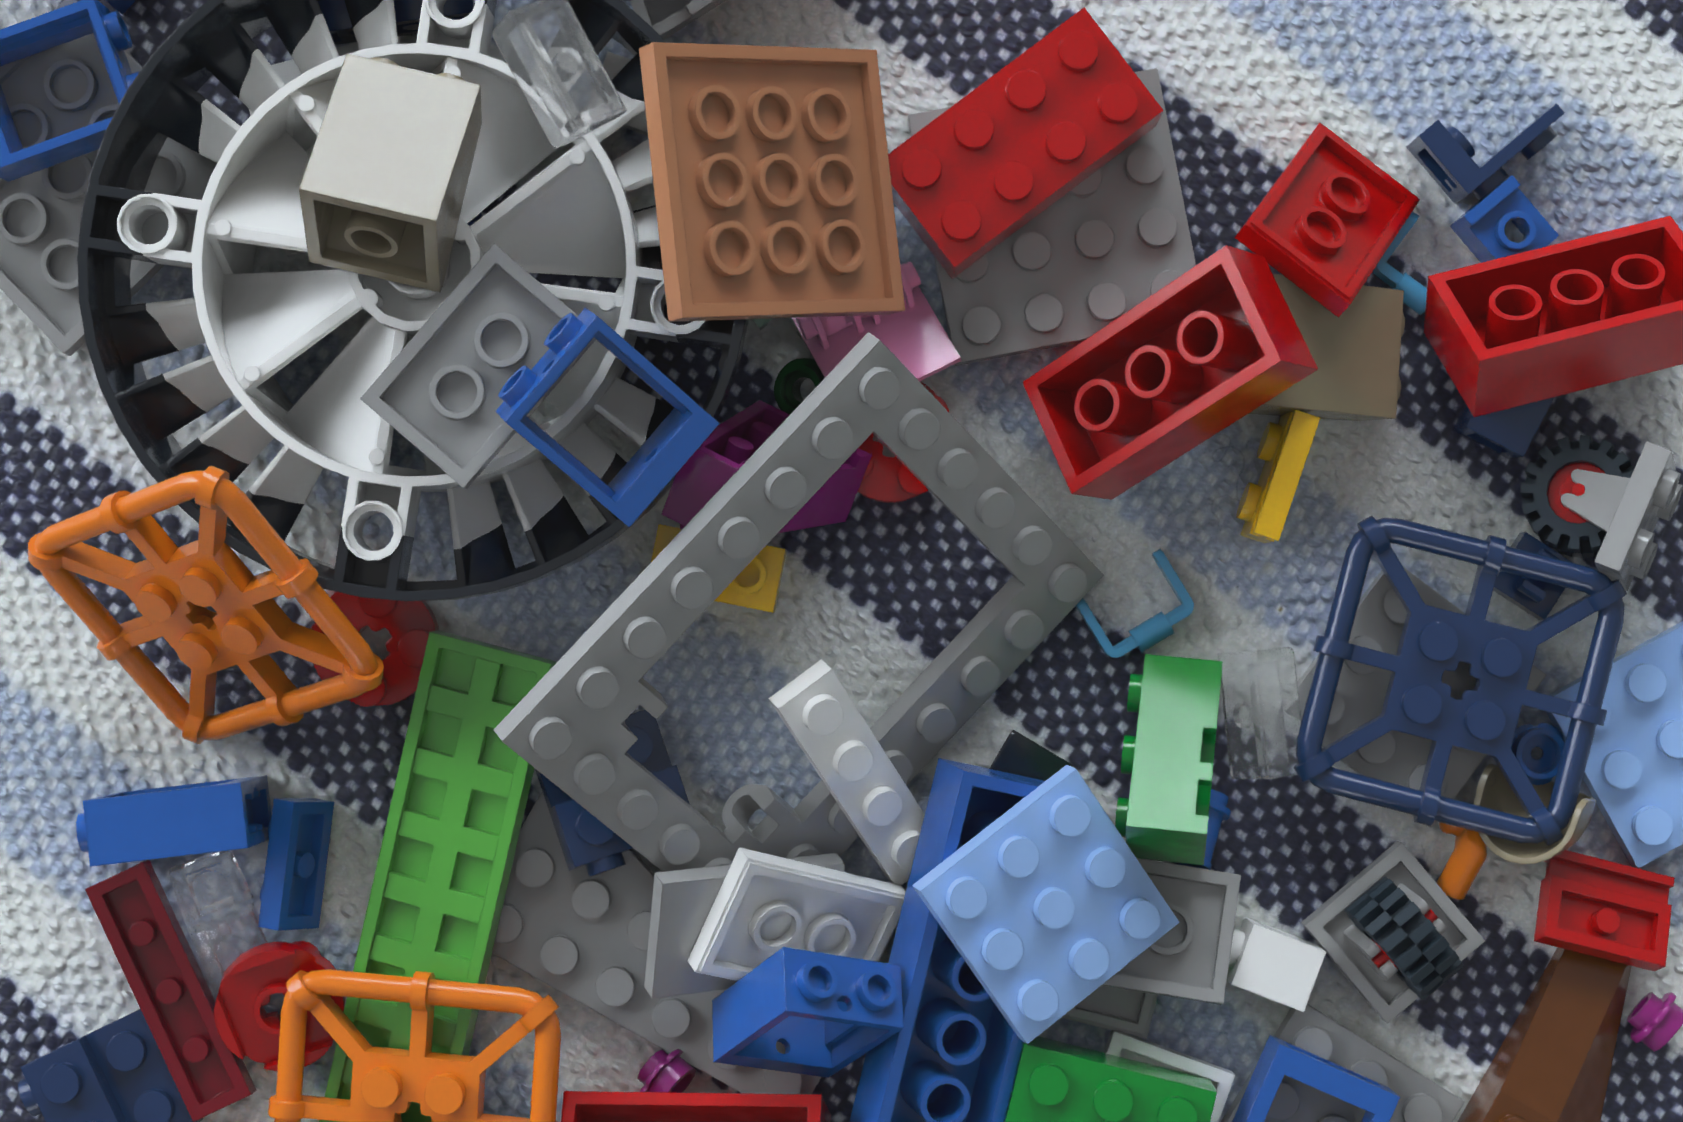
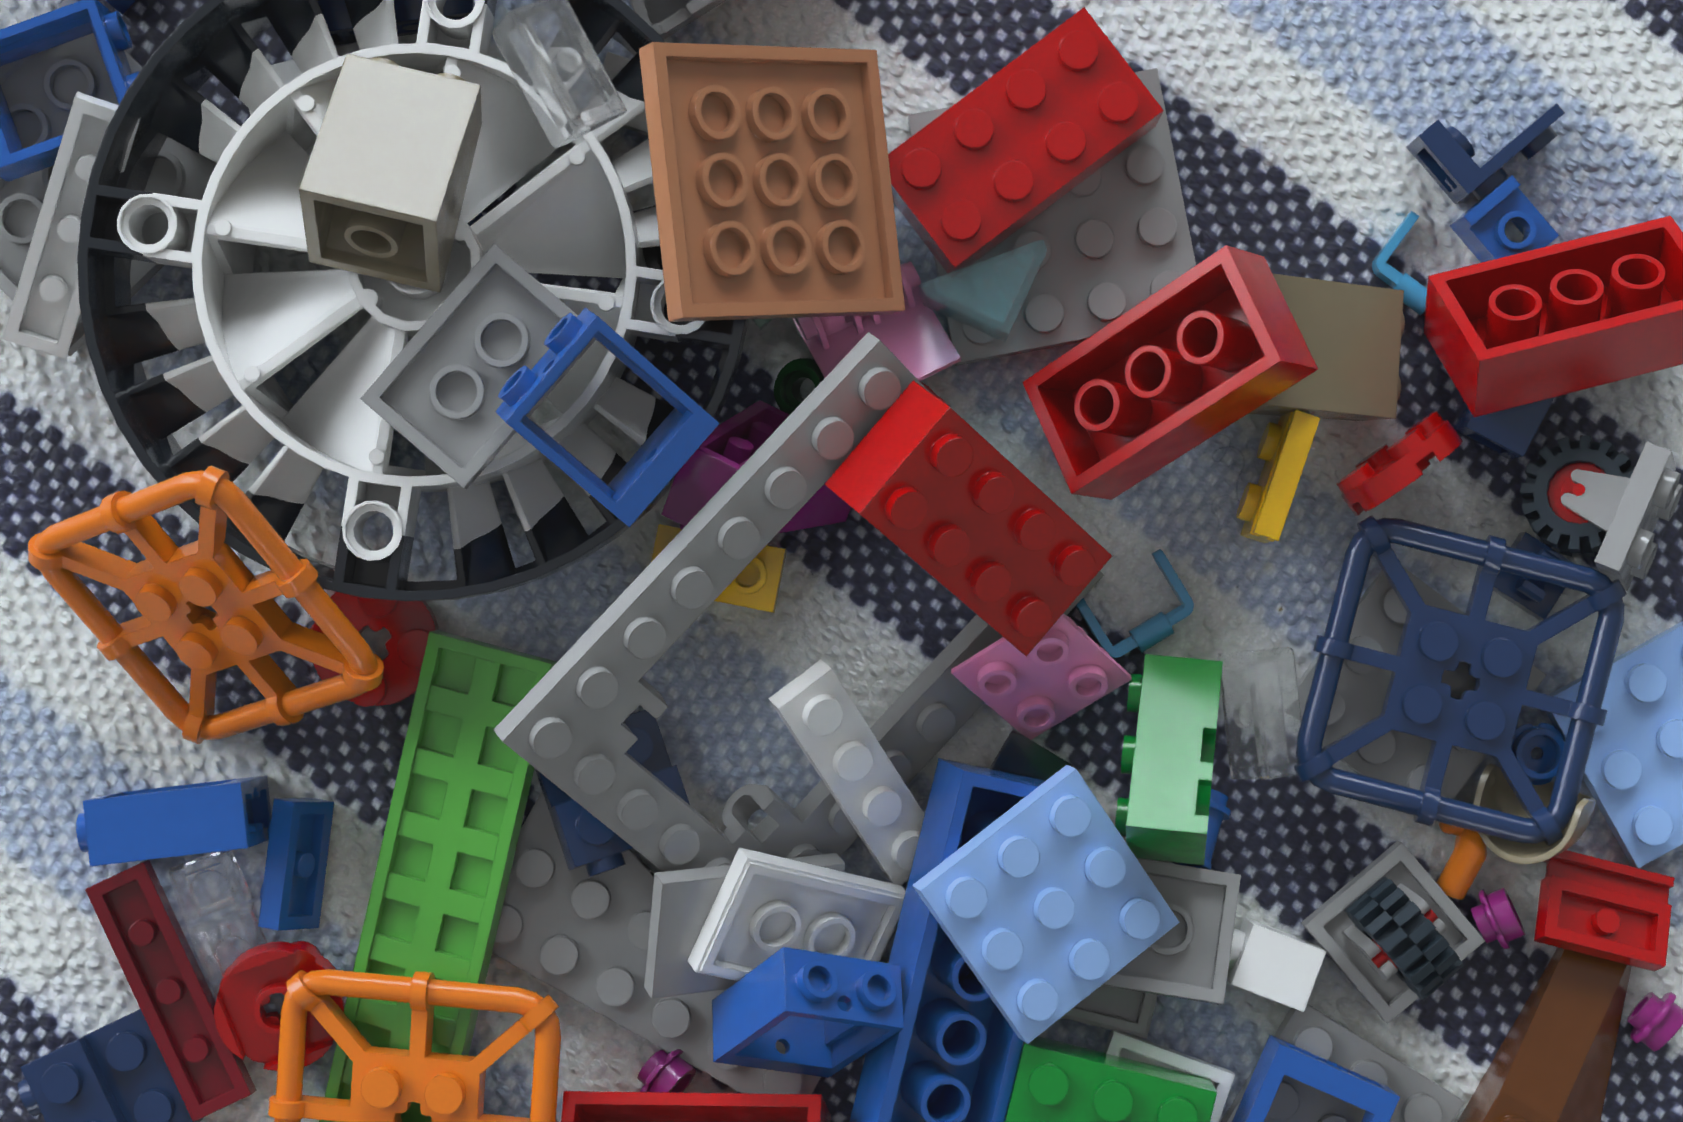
red tile [1234,123,1420,318] -> none
none -> white plate [2,92,140,359]
none -> red brick [825,380,1112,657]
none -> clear light blue slope [919,239,1047,343]
none -> bright pink hinge [951,613,1132,740]
none -> red plate [1336,411,1463,516]
none -> magenta plate [1471,888,1526,949]

